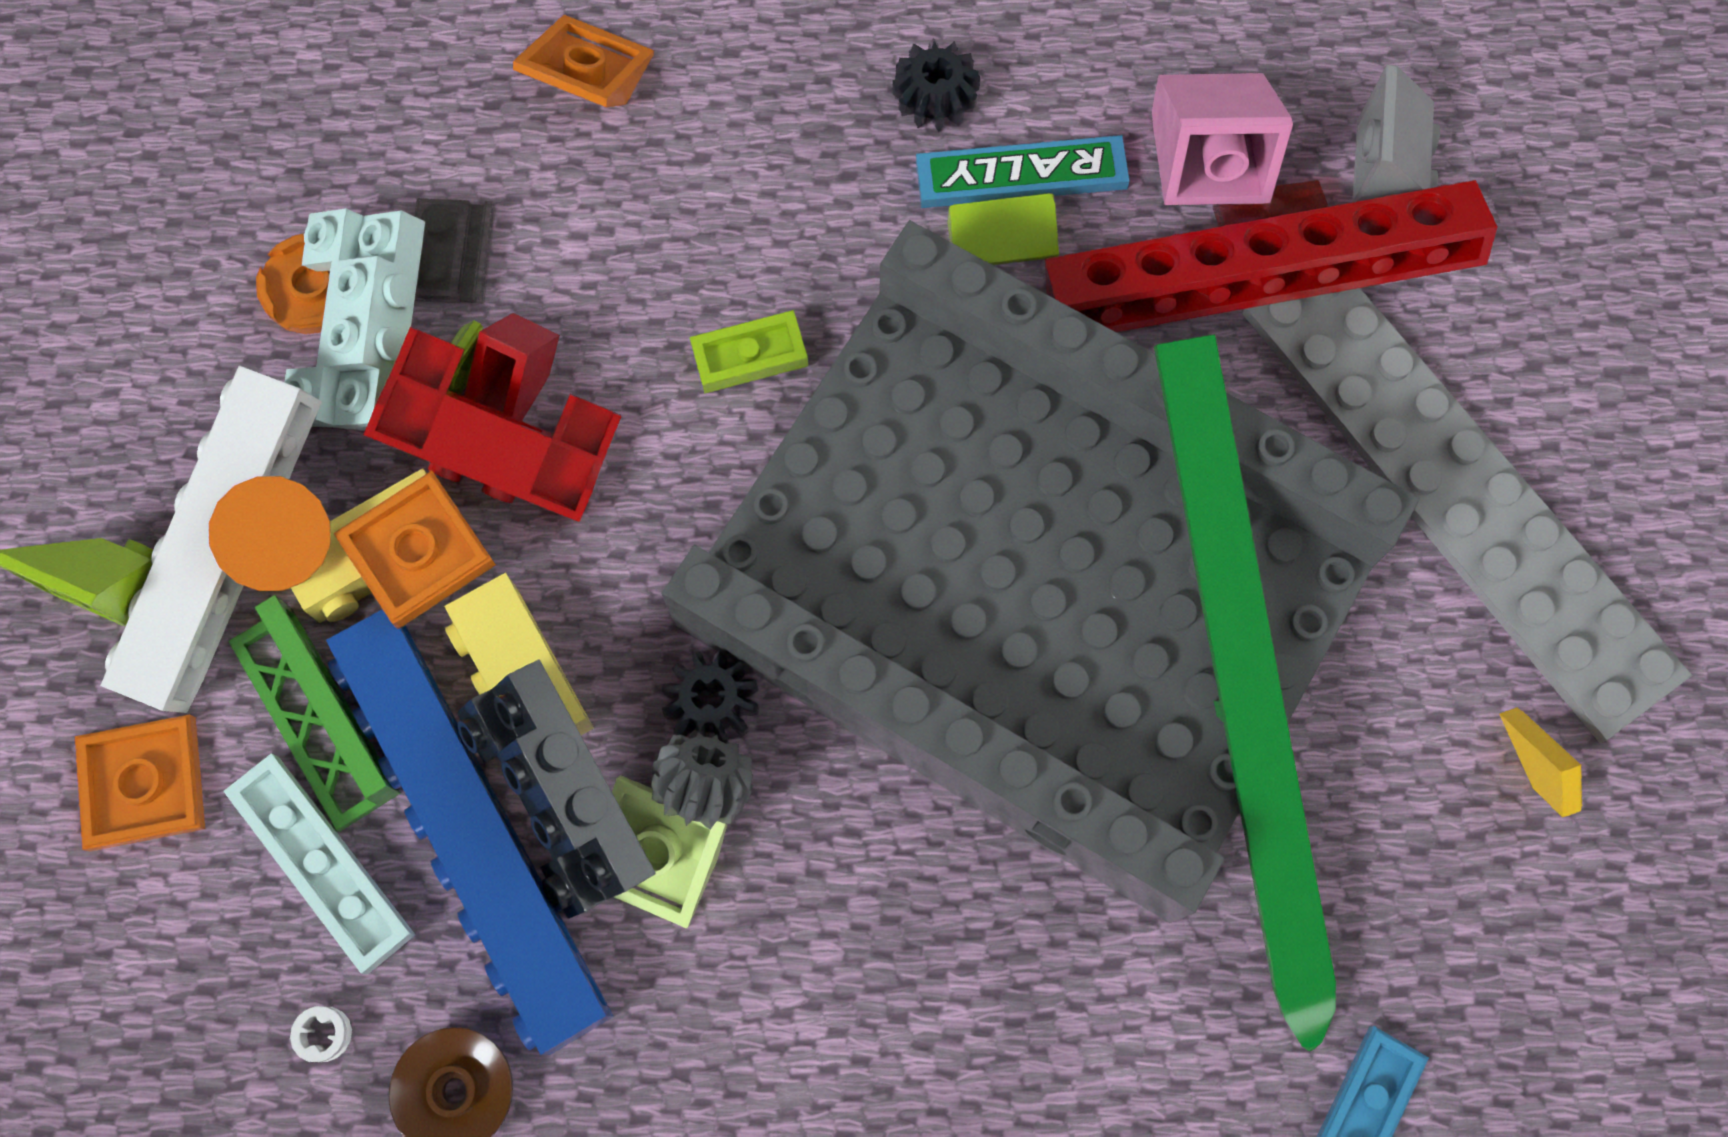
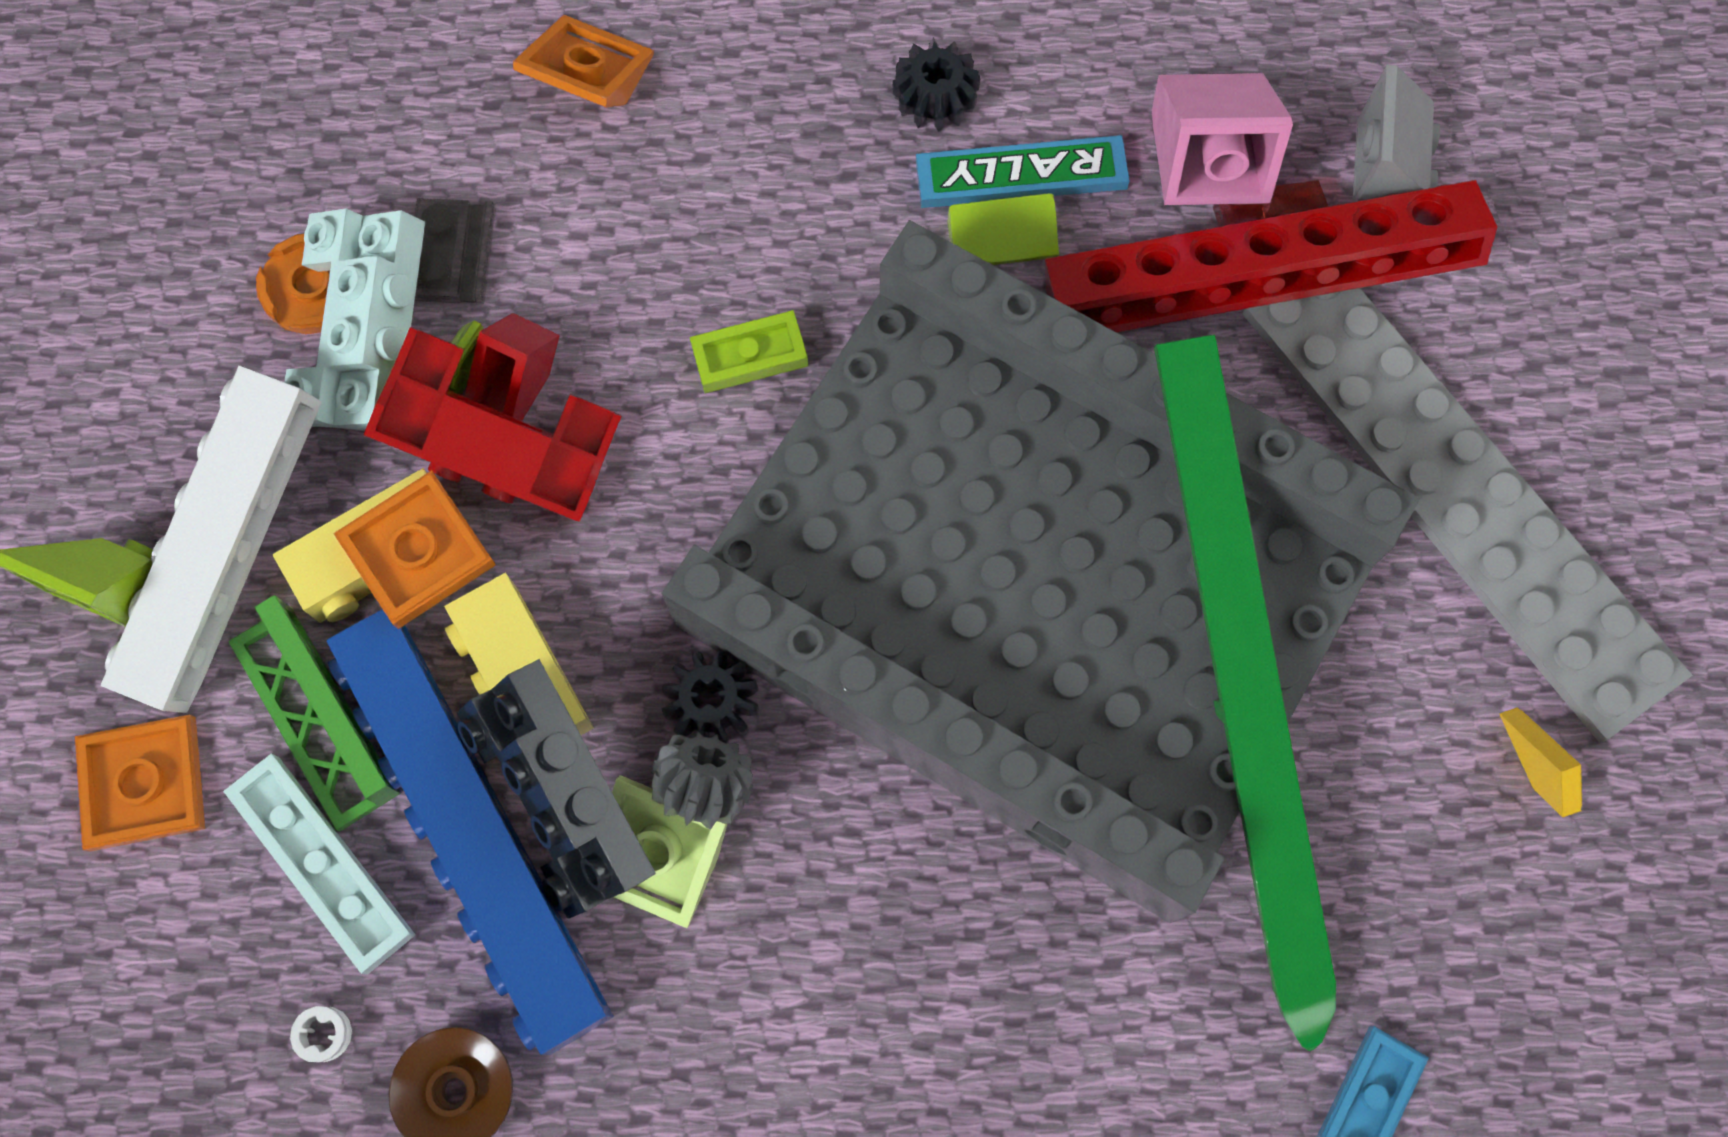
orange tile [209,476,331,591] -> none

